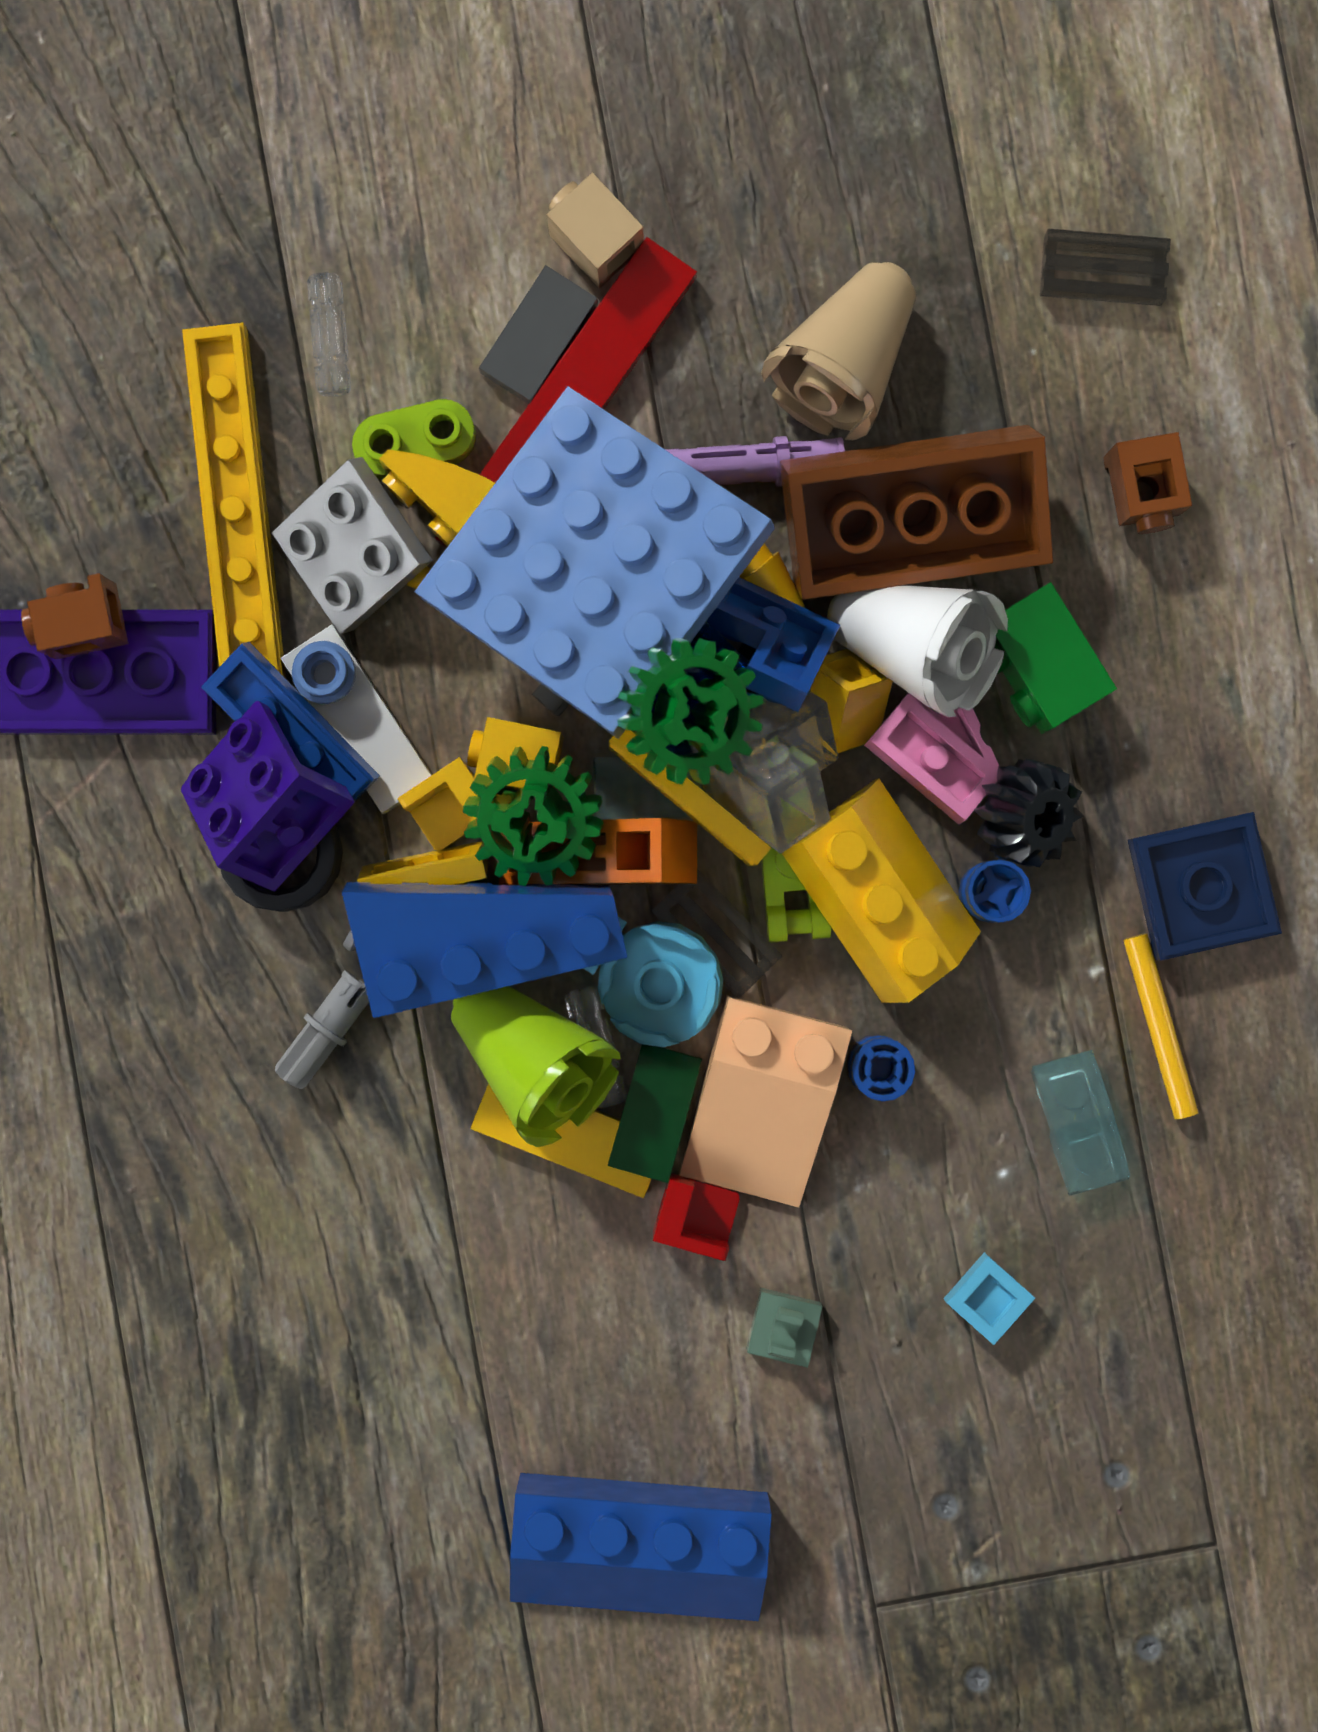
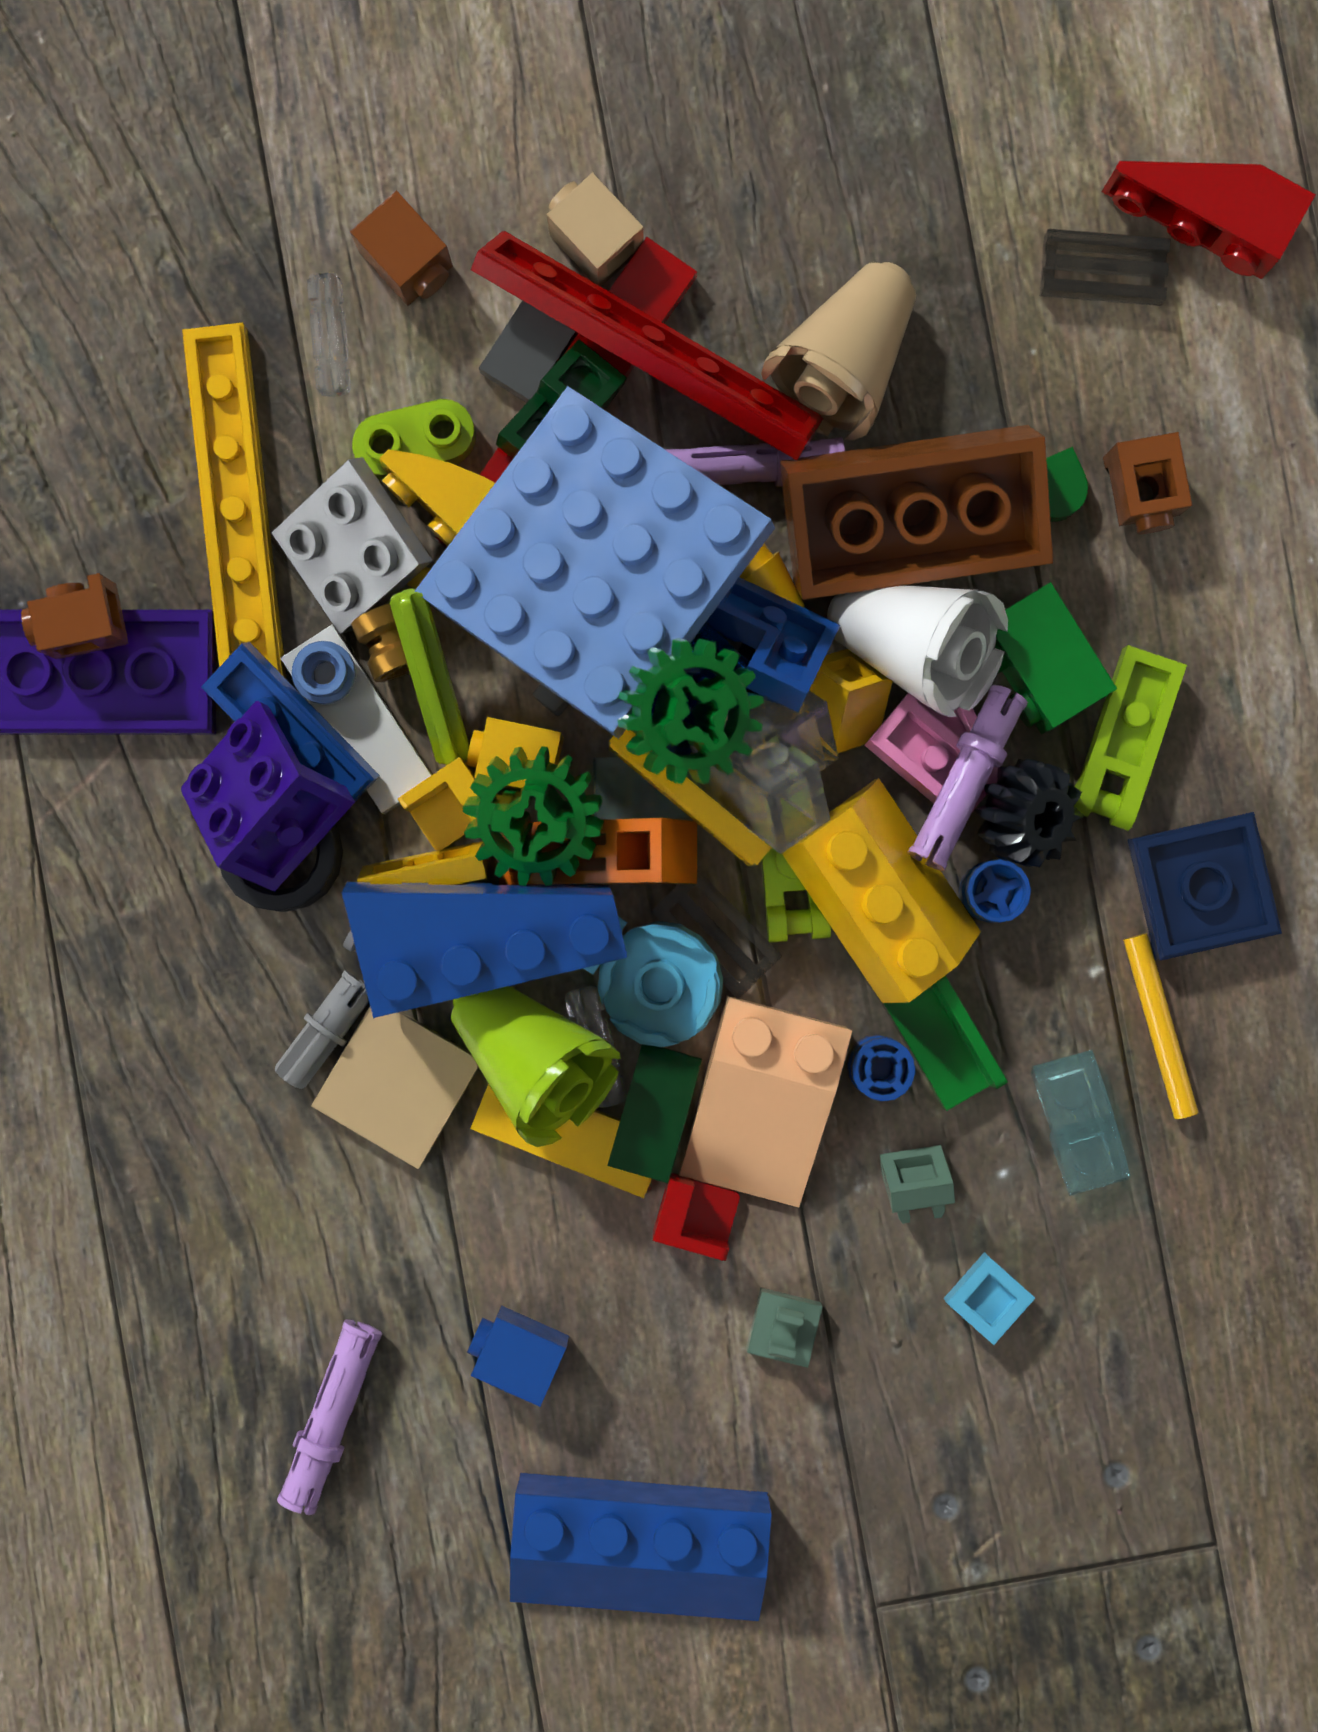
none -> lavender pin [277,1319,383,1515]
none -> tan tile [311,1007,479,1169]
none -> dark orange brick [350,190,453,306]
none -> pearl gold wheel [351,603,410,682]
none -> lime axle [390,588,470,765]
none -> blue brick [467,1305,569,1407]
none -> red tile [471,231,824,460]
none -> dark green slope [495,339,627,459]
none -> sand green tile [880,1145,955,1223]
none -> green panel [881,976,1008,1111]
none -> lavender pin [908,685,1028,871]
none -> green tile [1046,446,1088,522]
none -> lime plate [1074,645,1187,831]
none -> red slope [1101,161,1316,280]

